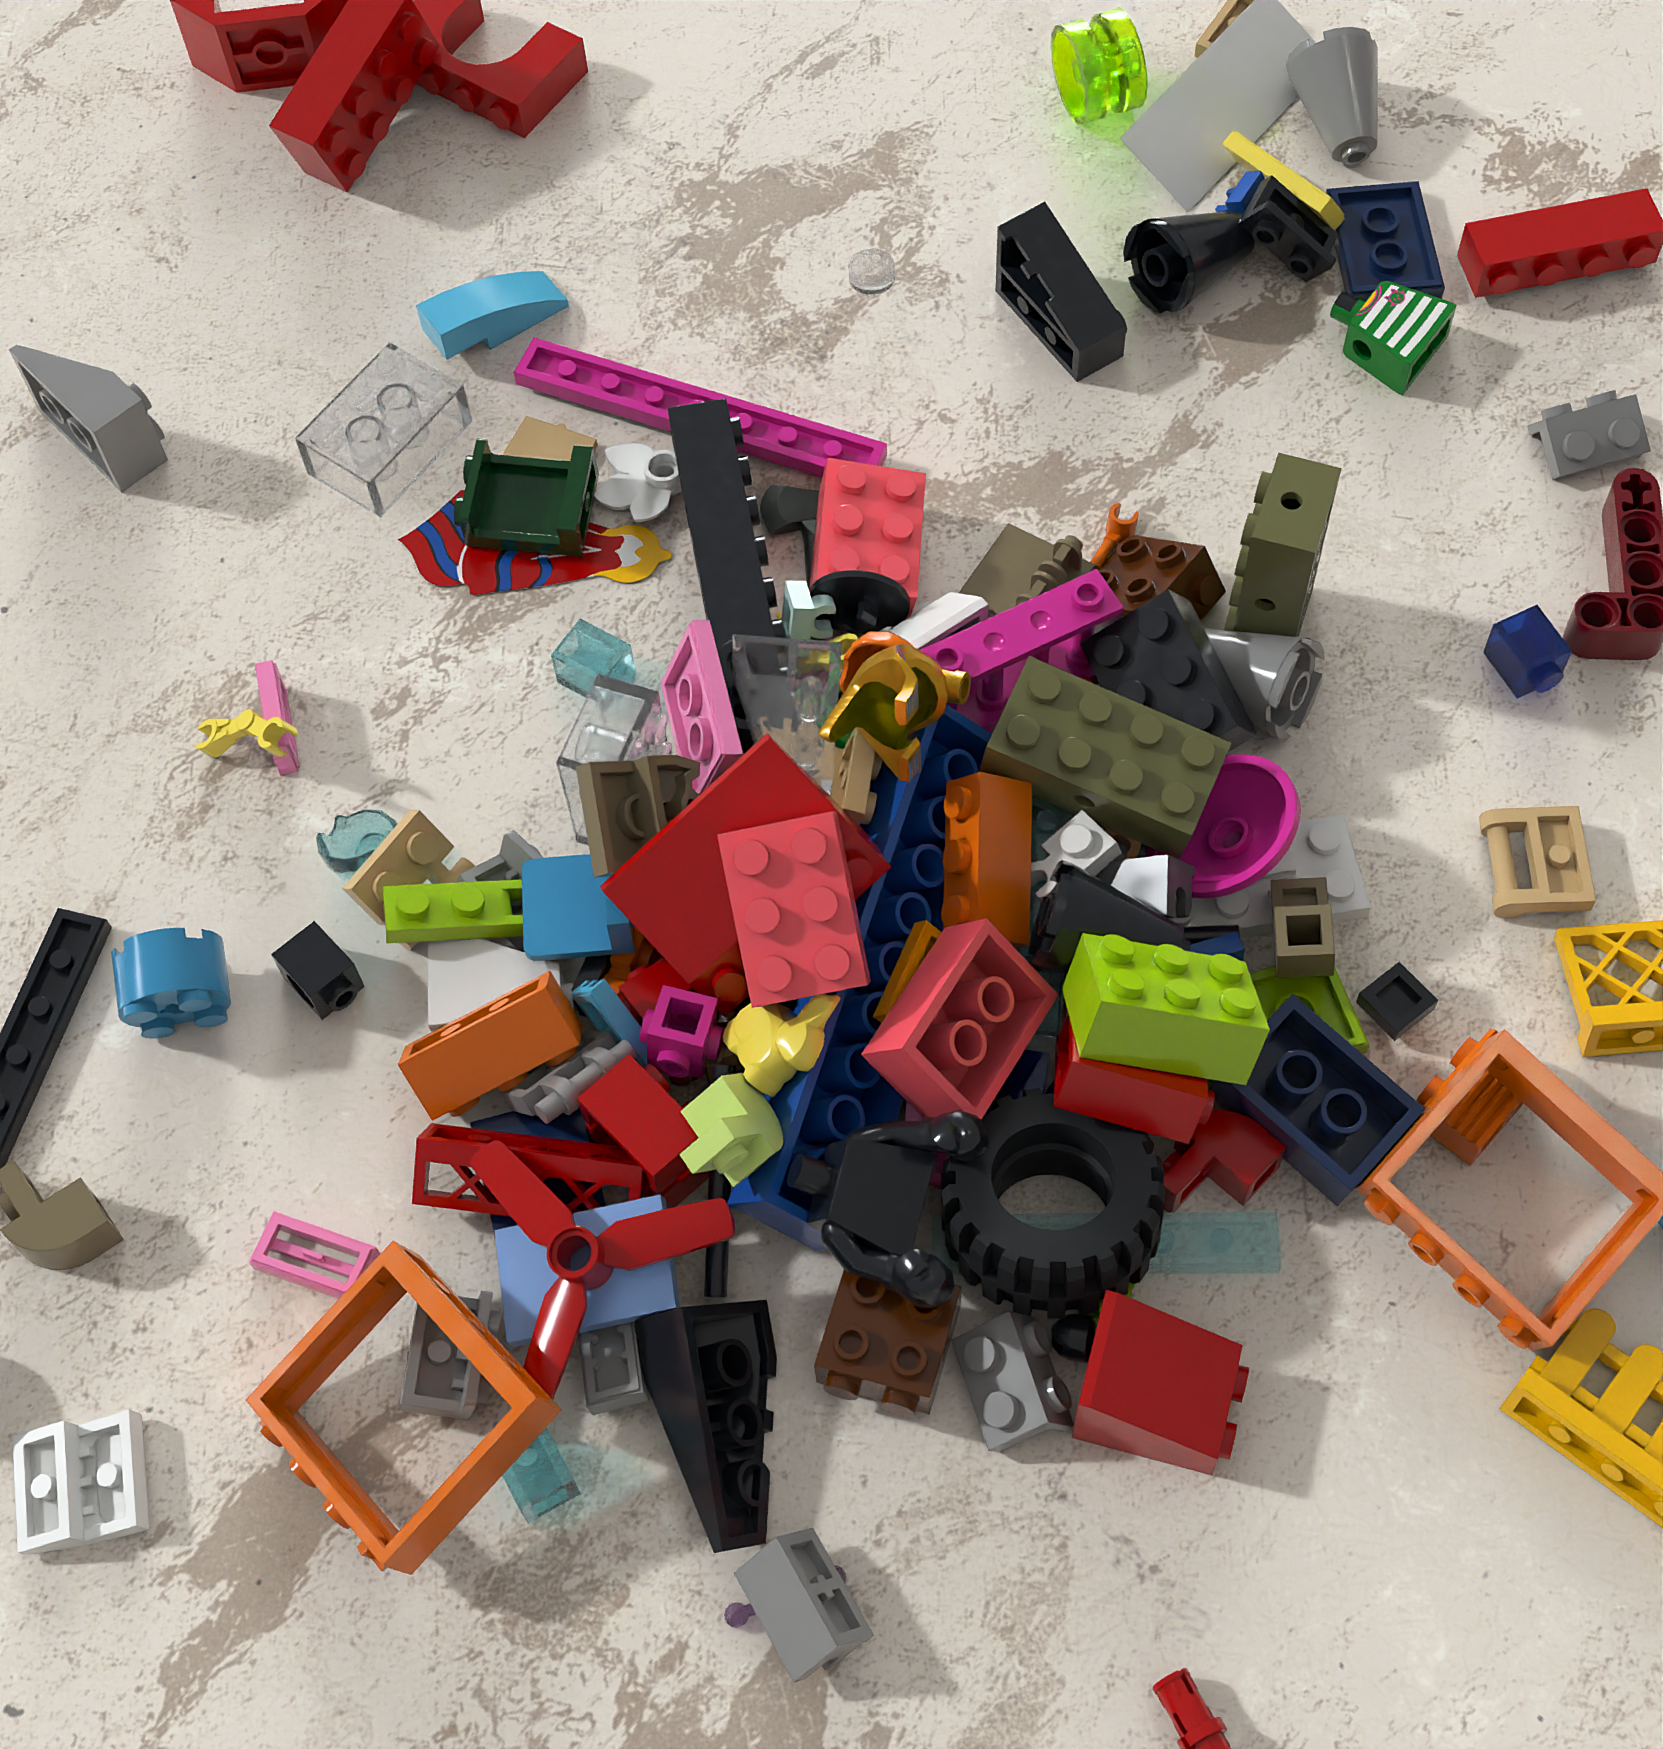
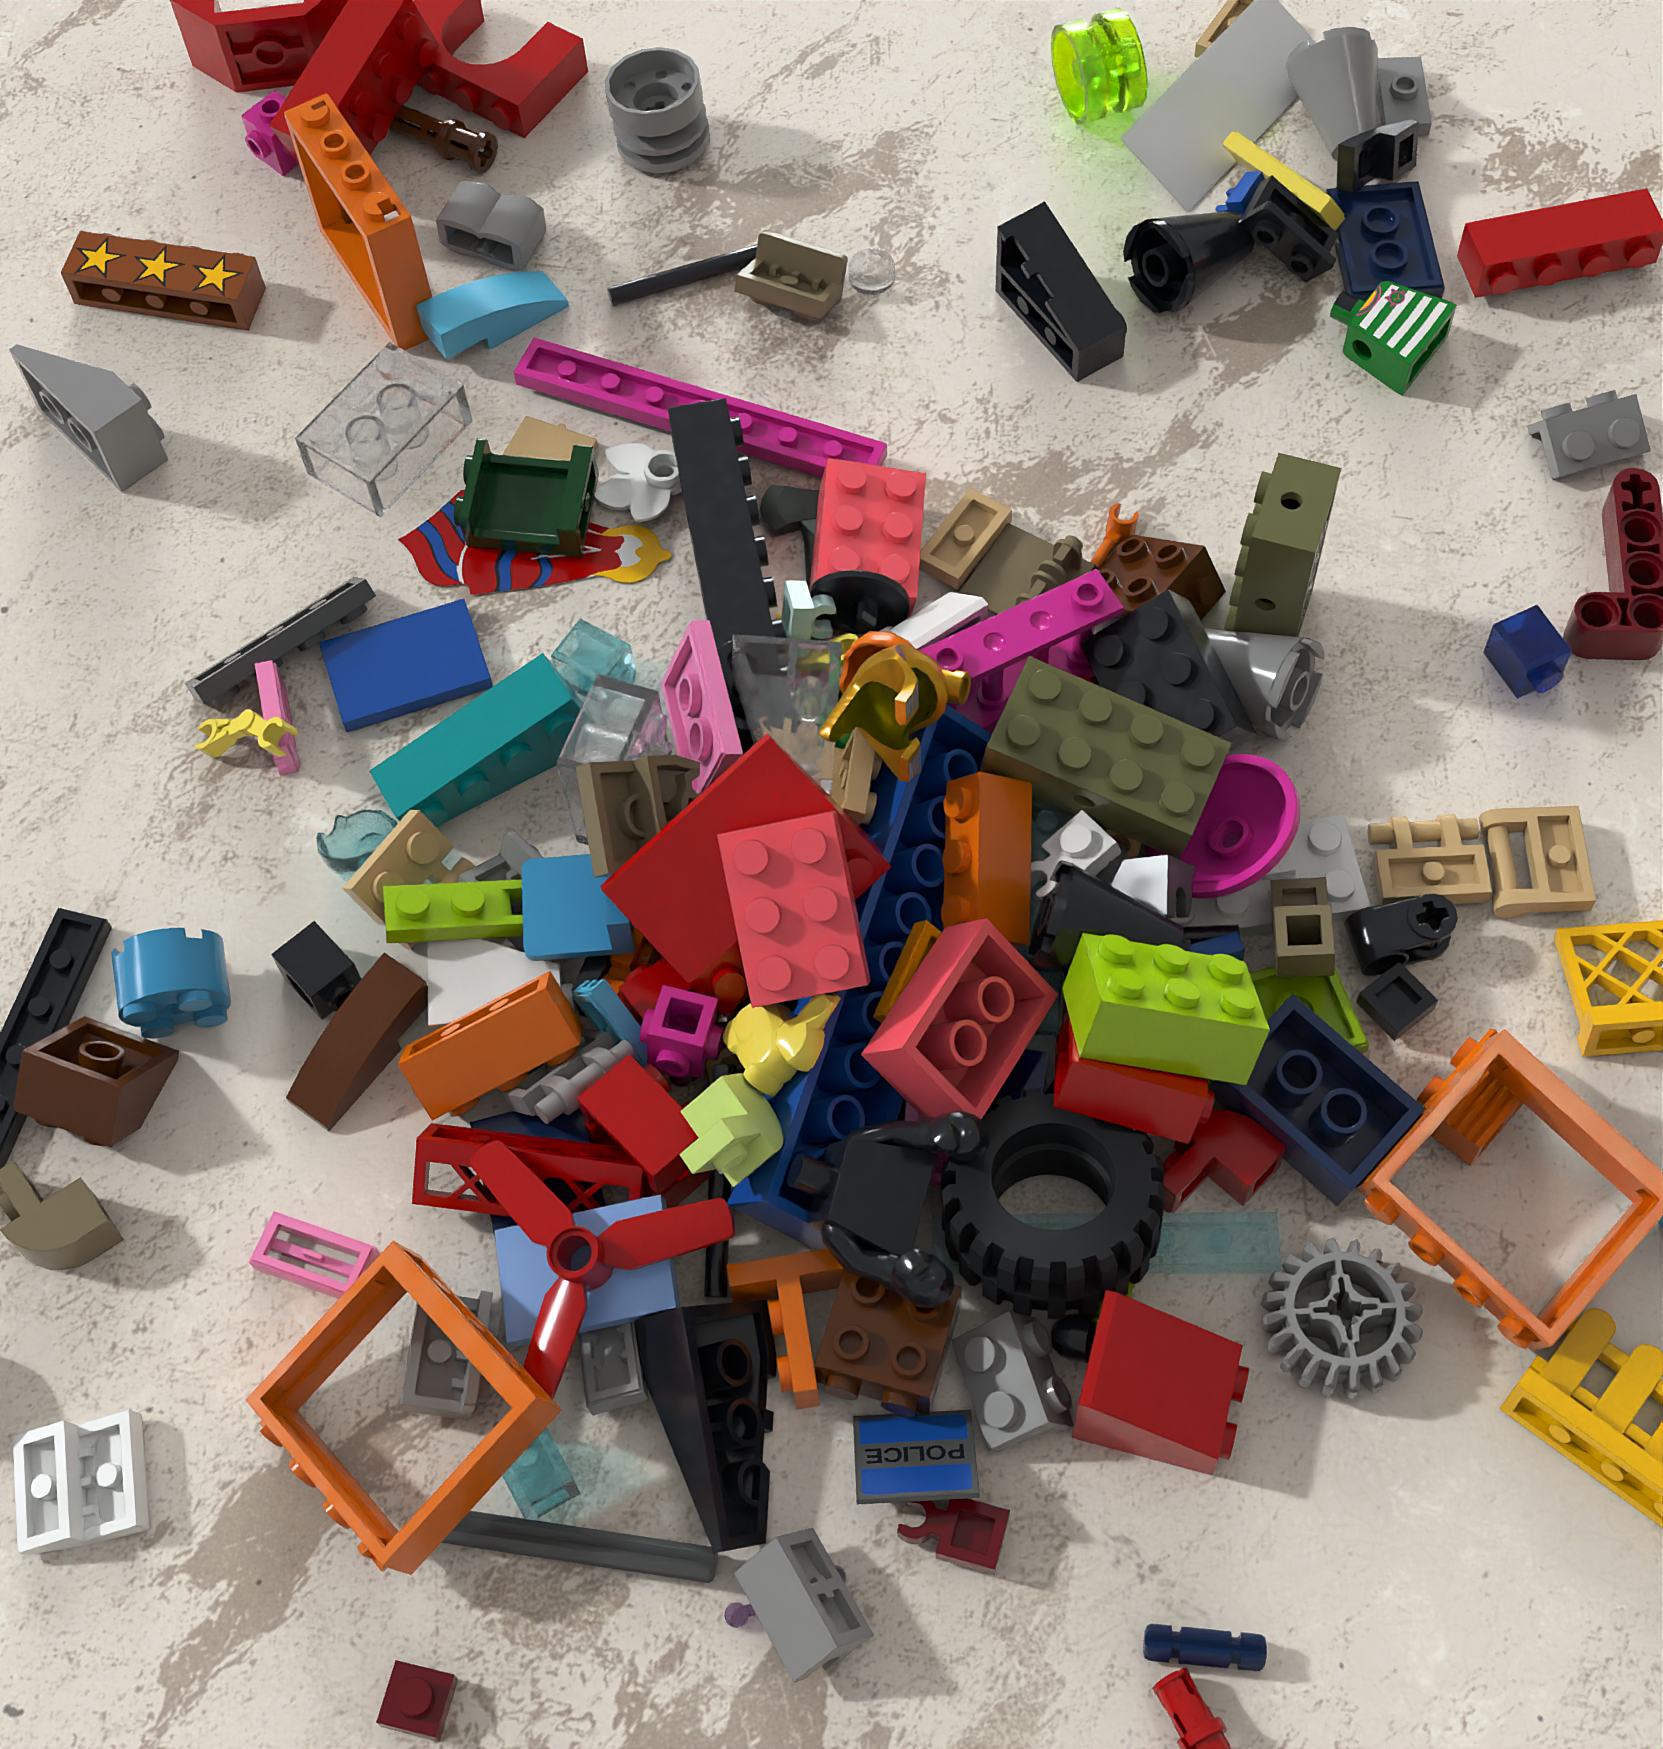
none -> reddish brown slope [13,1016,179,1147]
none -> dark orange brick [61,231,266,331]
none -> dark grey plate [184,577,376,706]
none -> dark pink brick [241,90,298,176]
none -> orange window [284,93,432,353]
none -> reddish brown slope [286,952,428,1131]
none -> blue tile [319,599,493,732]
none -> teal wedge [369,653,606,828]
none -> dark red plate [376,1660,458,1742]
none -> reddish brown pin [389,105,498,173]
none -> light grey brick [436,181,546,270]
none -> dark grey axle [441,1511,718,1583]
none -> light grey wheel [605,47,710,174]
none -> black bar [607,244,757,306]
none -> orange bracket [726,1248,844,1409]
none -> dark tan bracket [734,230,848,319]
none -> piece [853,1410,980,1504]
none -> dark red plate [897,1498,1010,1575]
none -> tan plate [919,488,1012,590]
none -> dark blue axle [1143,1624,1267,1671]
none -> light grey gear [1261,1237,1423,1399]
none -> black slope [1336,120,1419,193]
none -> black piece [1344,893,1458,976]
none -> tan plate [1367,814,1492,905]
none -> light grey plate [1378,57,1432,135]

